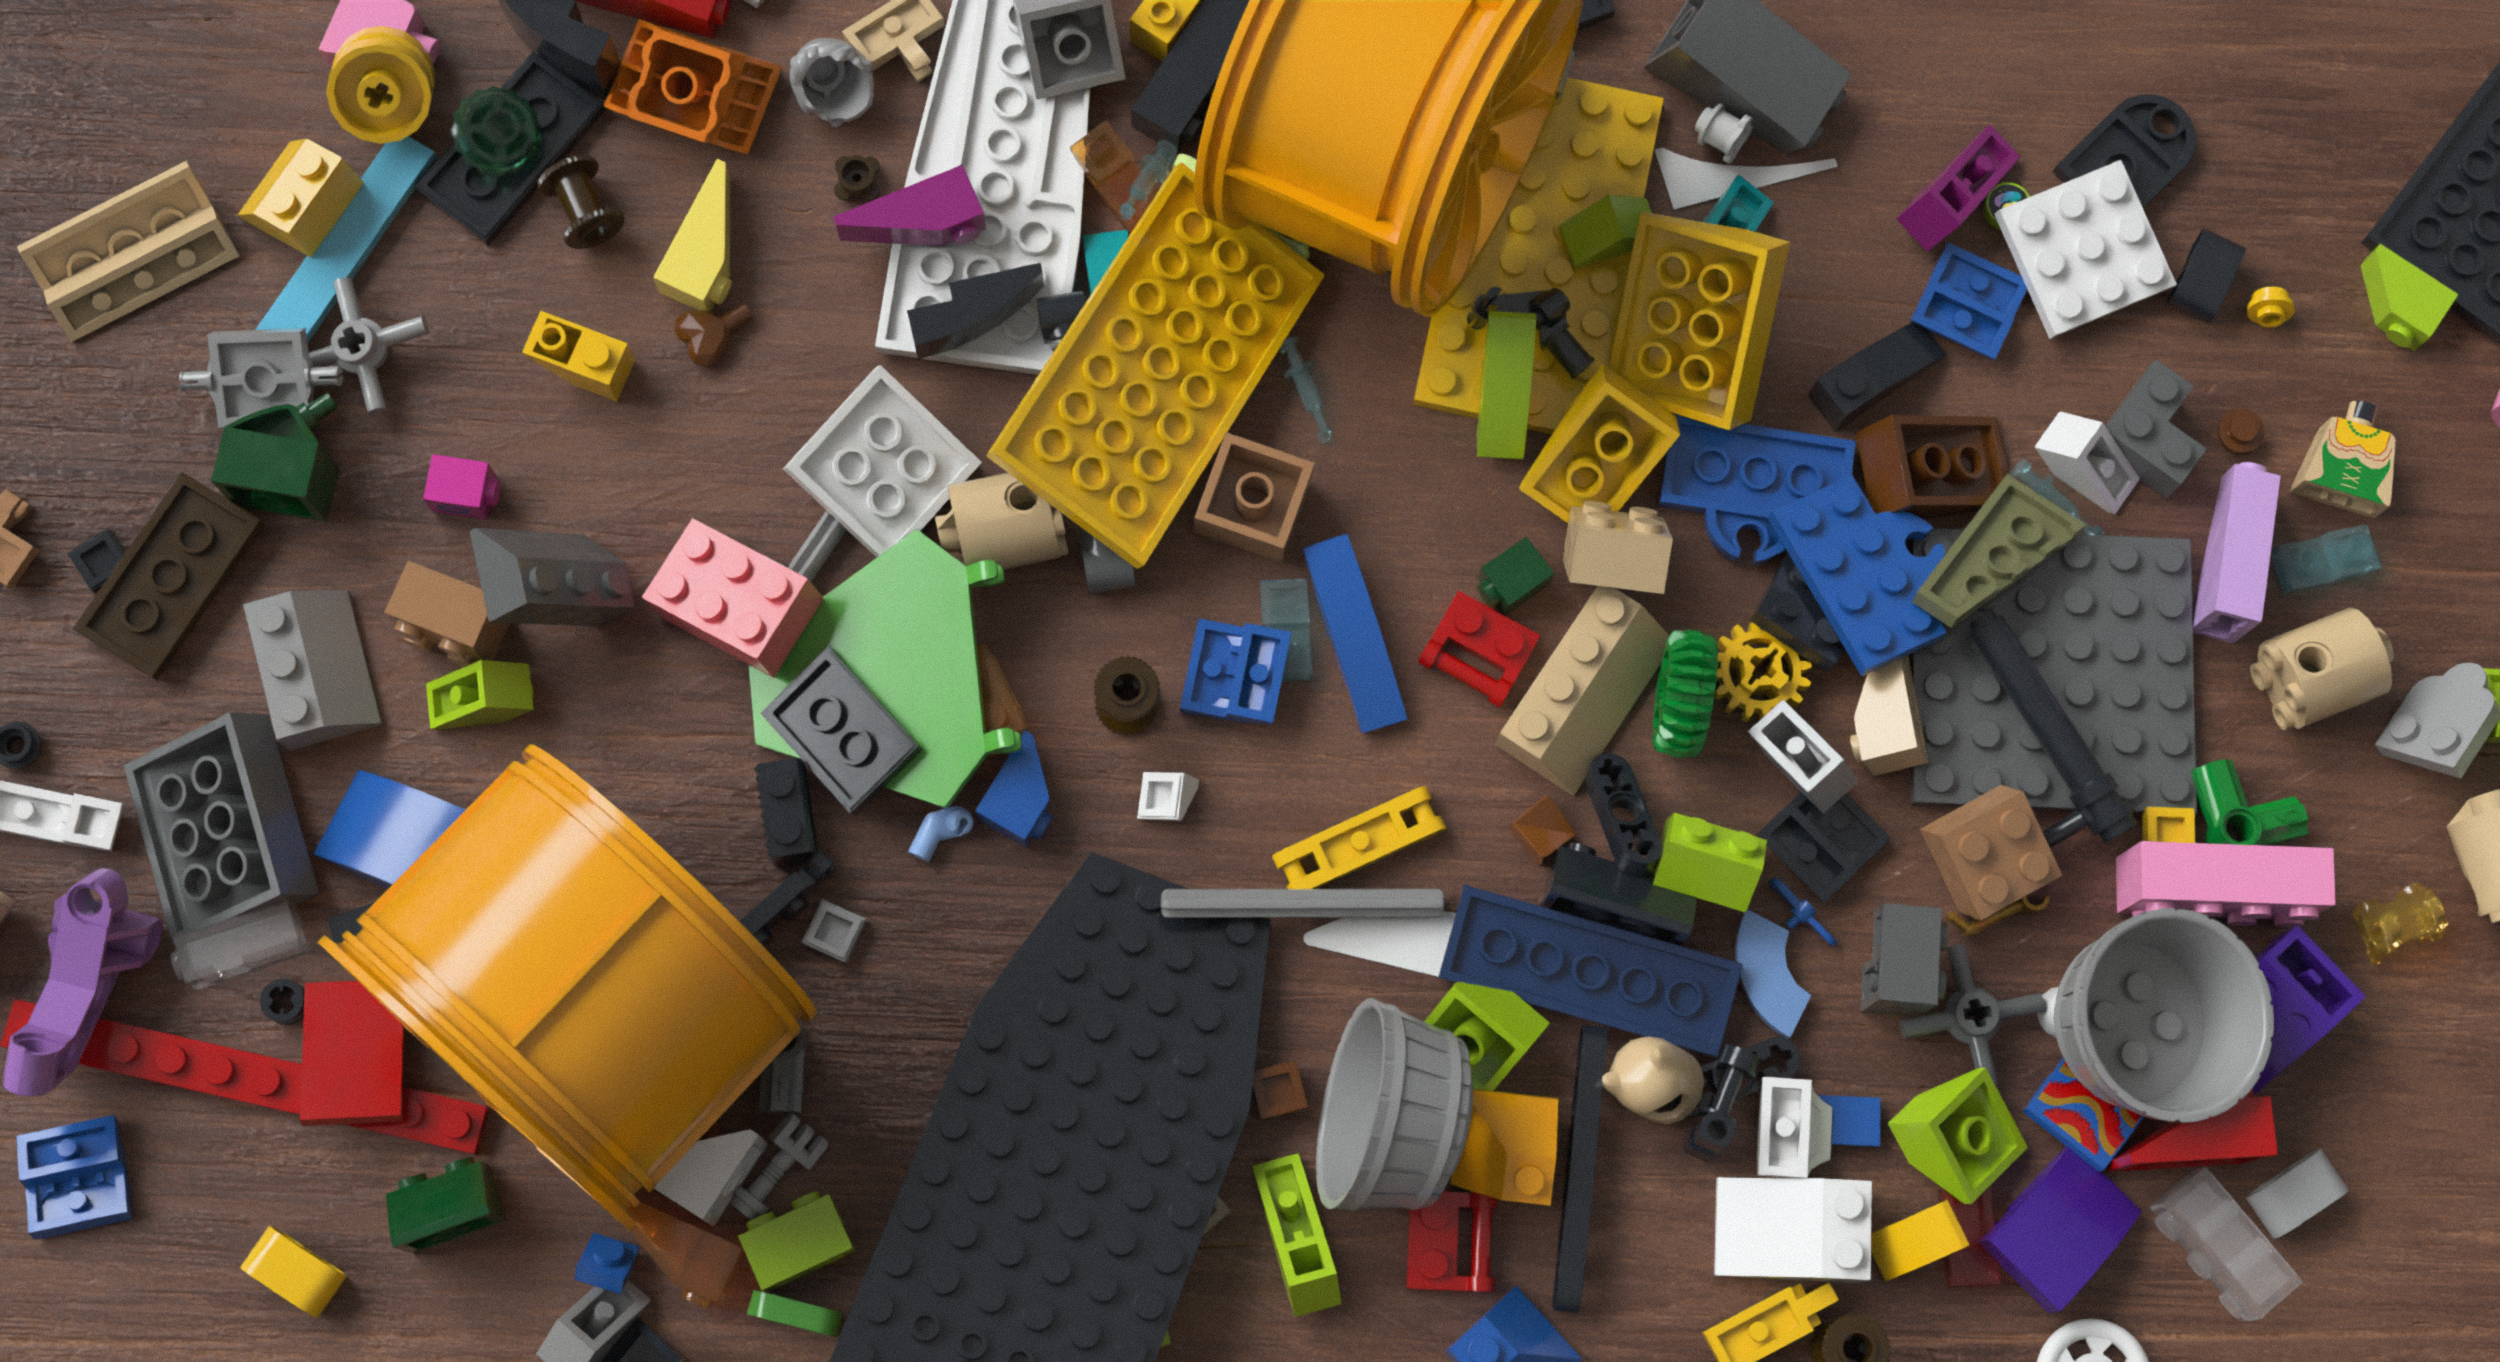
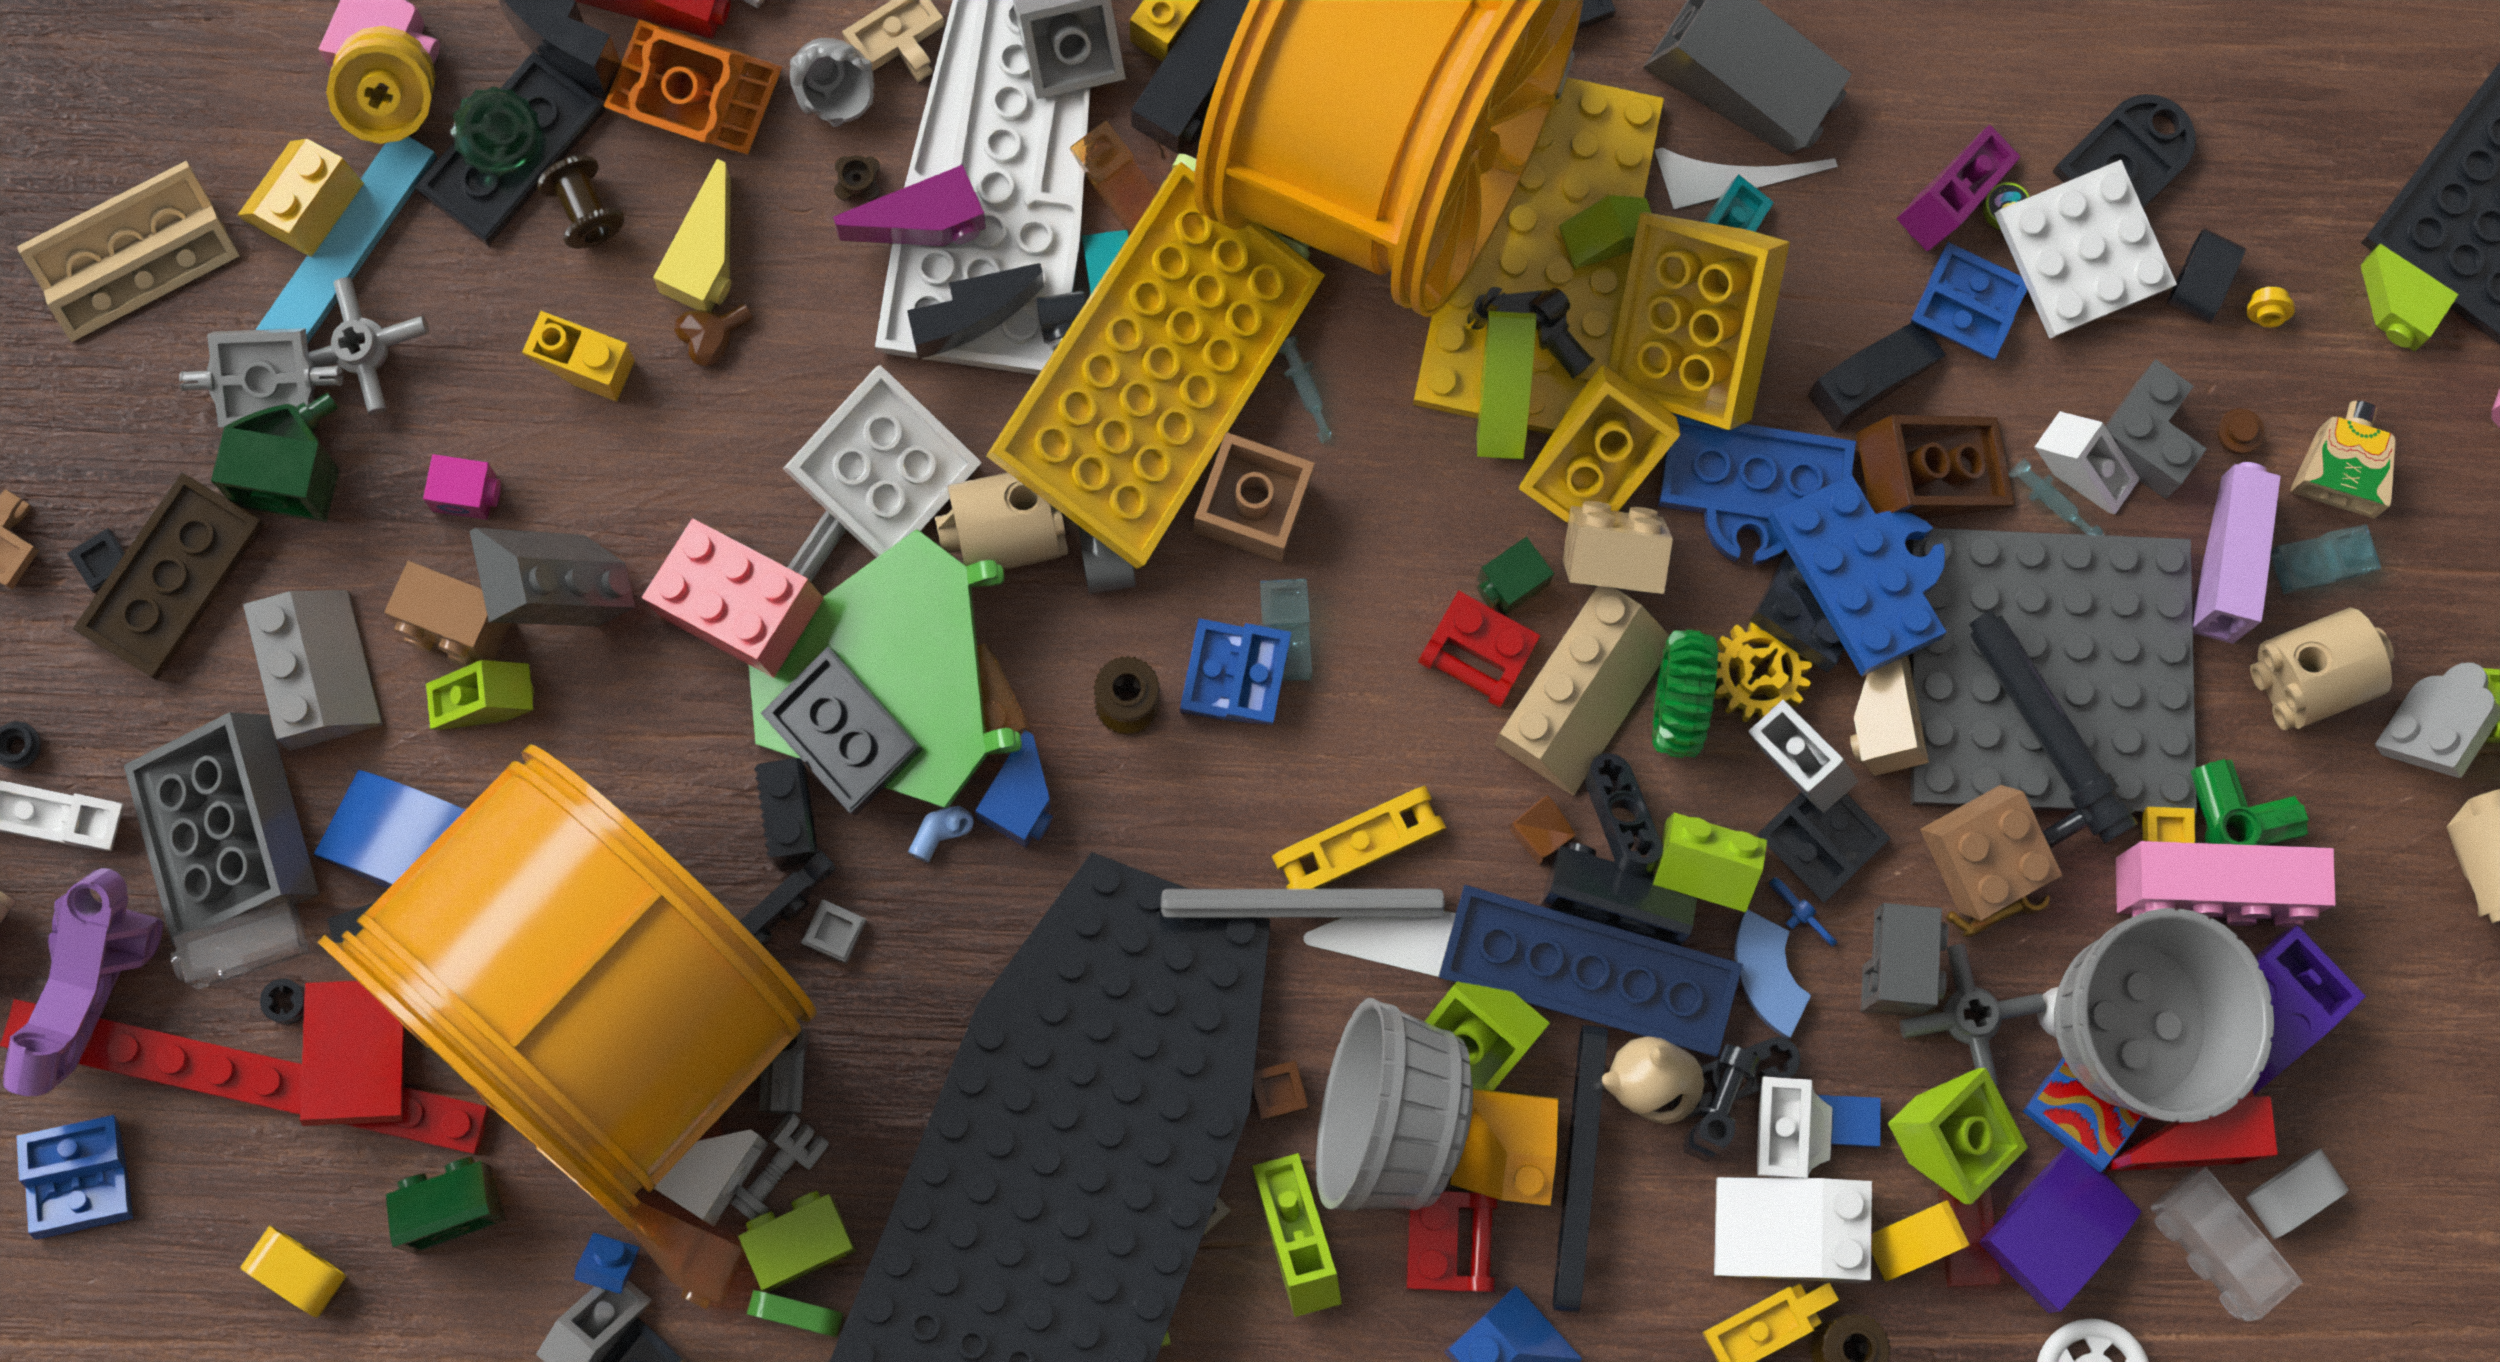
clear light blue piece [1120,140,1177,221] -> none
white slope [1137,772,1199,821] -> none
blue slope [1301,534,1407,733] -> none
white brick [1694,103,1753,164] -> none
olive wing [1912,474,2086,628] -> none
clear yellow piece [2353,883,2448,965] -> none

